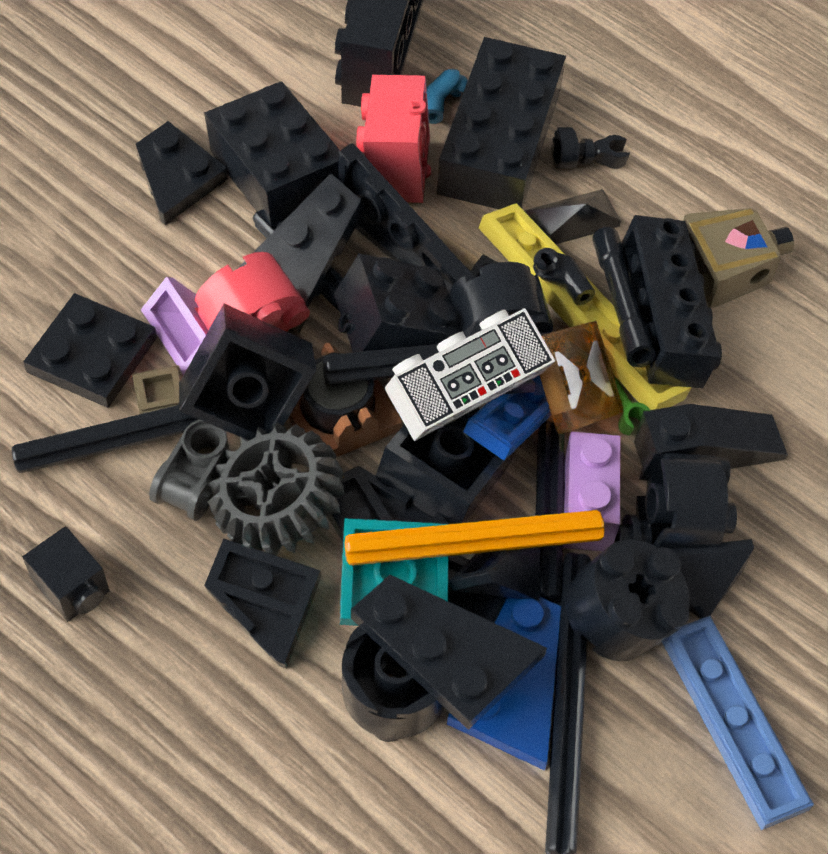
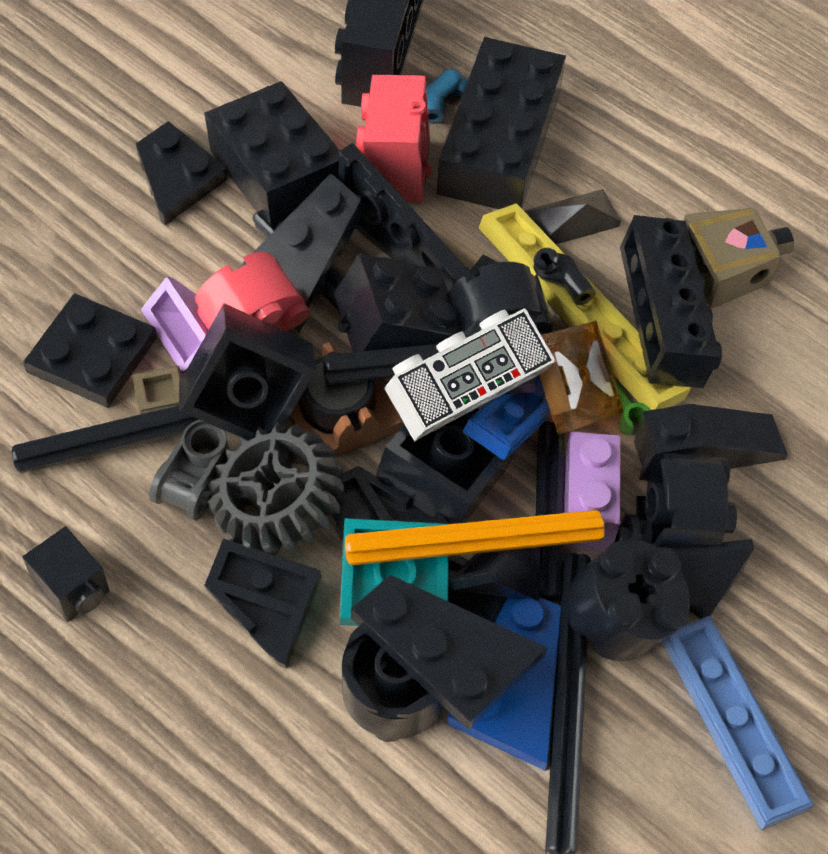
black piece [551,127,630,169] -> none
black piece [592,227,656,367] -> none

